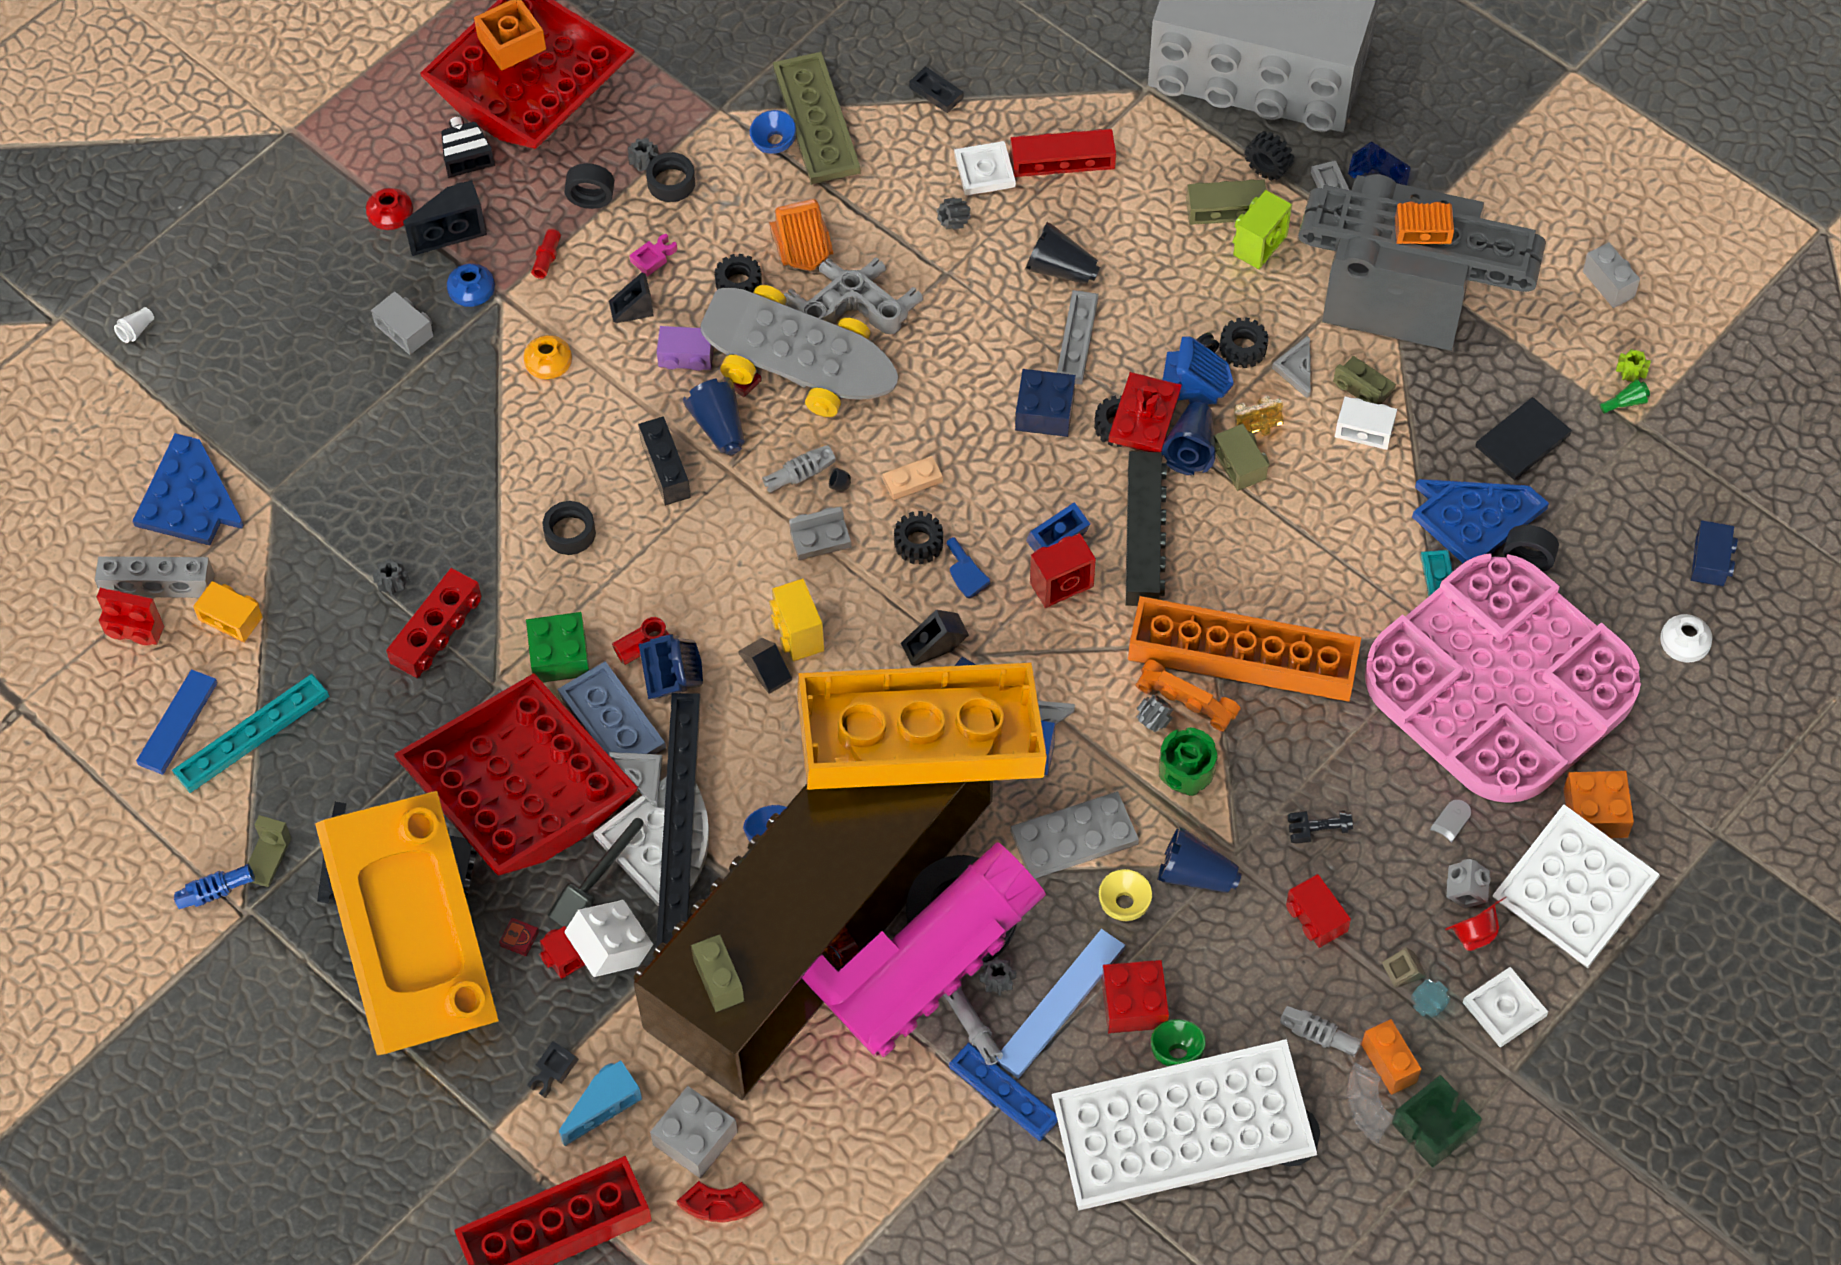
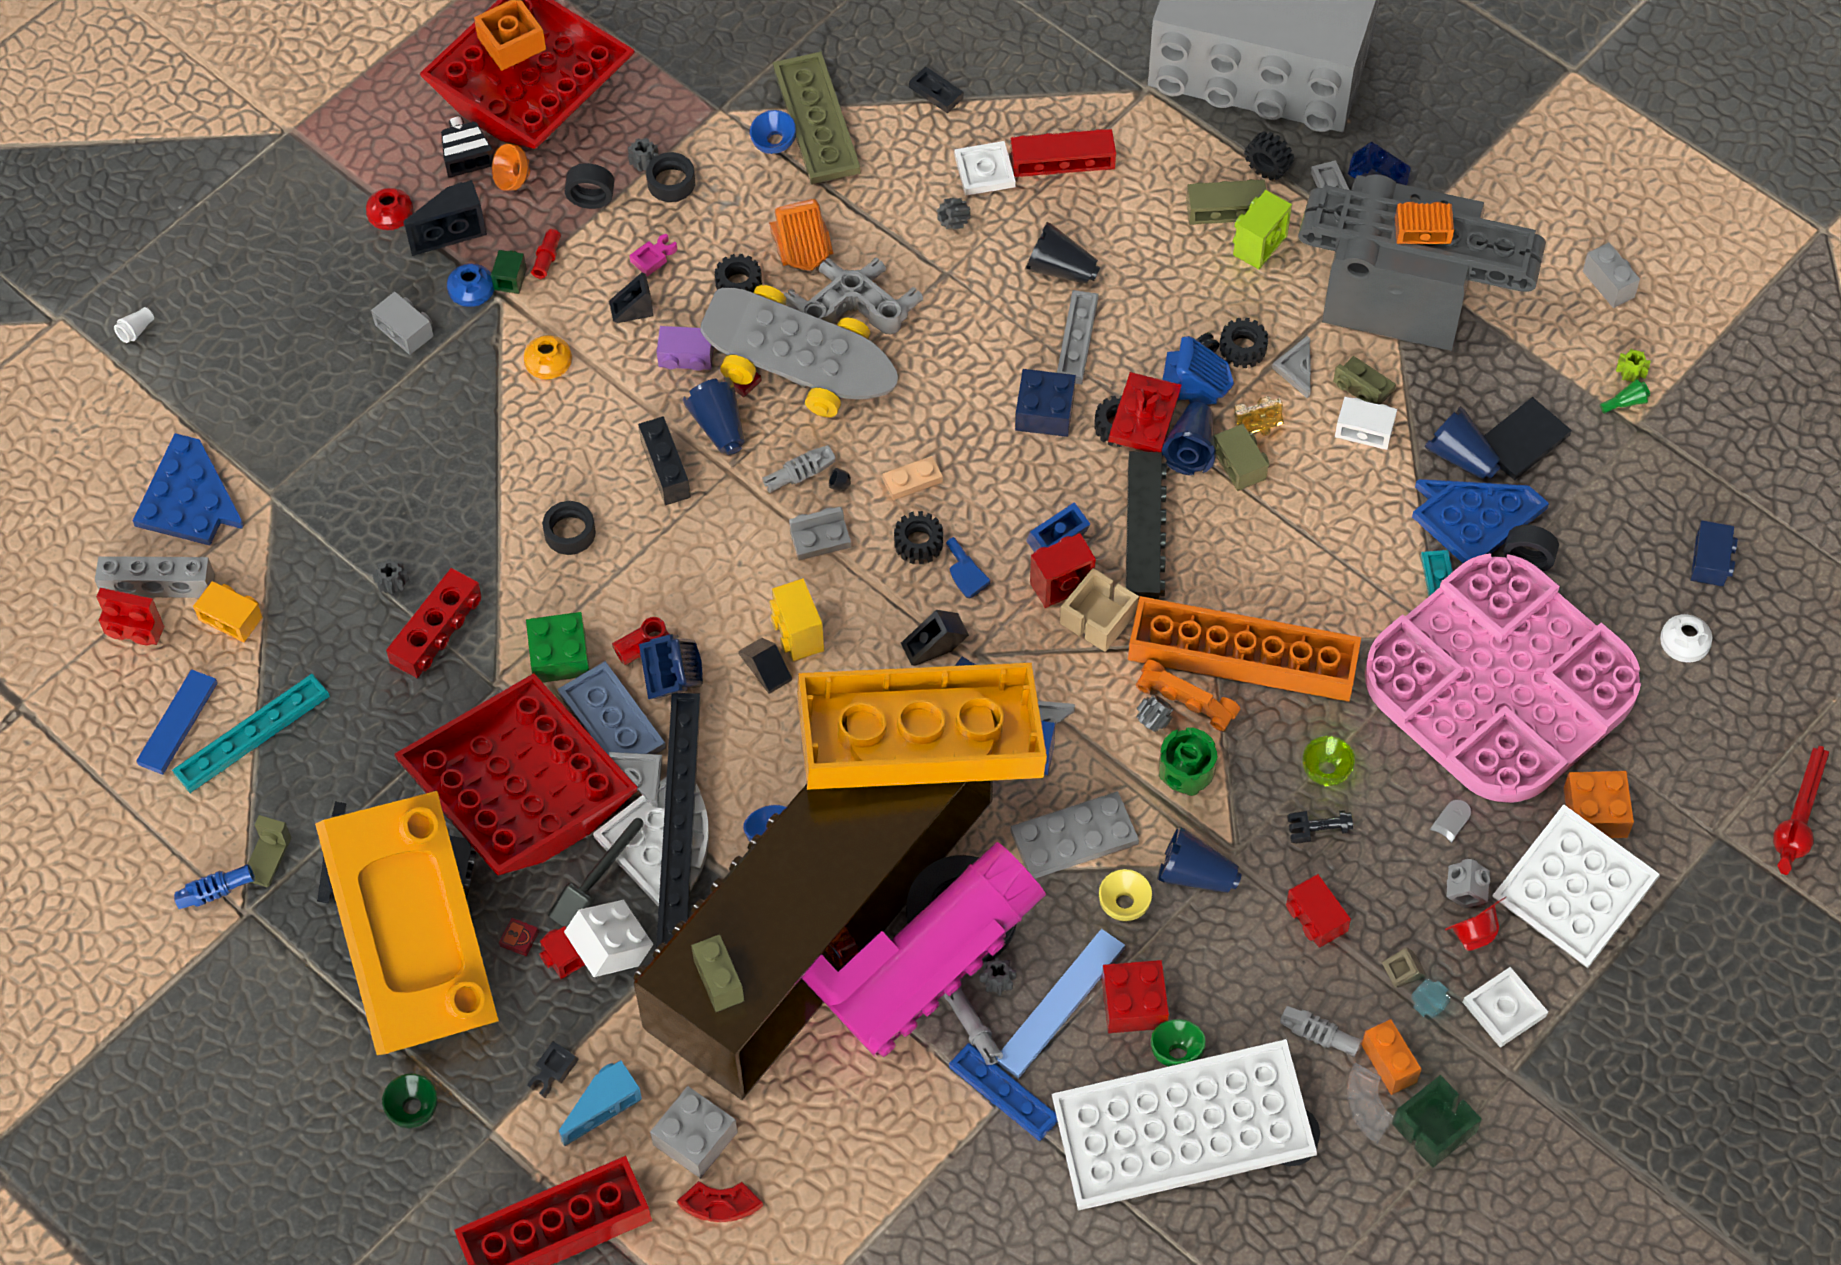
none -> dark green piece [382,1073,437,1128]
none -> dark green brick [491,250,527,294]
none -> orange piece [492,144,531,191]
none -> tan piece [1060,568,1139,652]
none -> clear neon green piece [1302,736,1355,786]
none -> dark blue cone [1424,406,1501,480]
none -> red piece [1773,746,1829,875]

